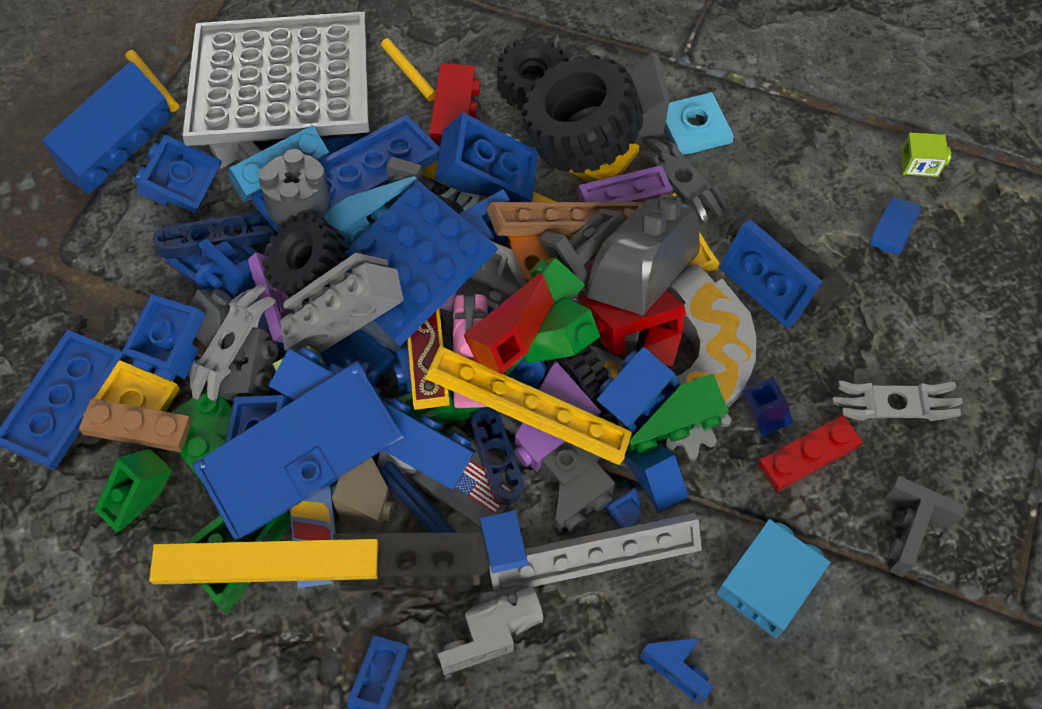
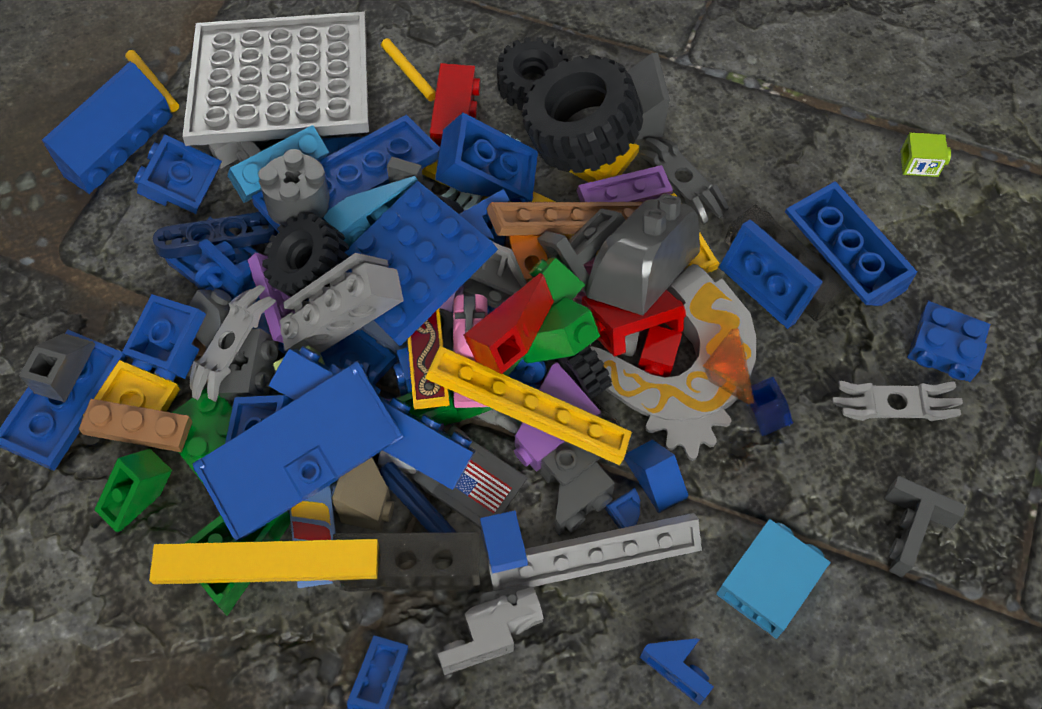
dark blue beam [470,408,524,505] -> none
blue brick [596,347,681,435] -> none
green slope [627,374,729,454] -> none
medium azure piece [664,92,734,155] -> none
red plate [757,415,863,493] -> none
blue slope [870,197,922,255] -> none
none -> dark grey slope [19,333,95,402]
none -> clear orange slope [703,328,755,404]
none -> blue slope [785,181,917,306]
none -> blue plate [907,301,991,382]

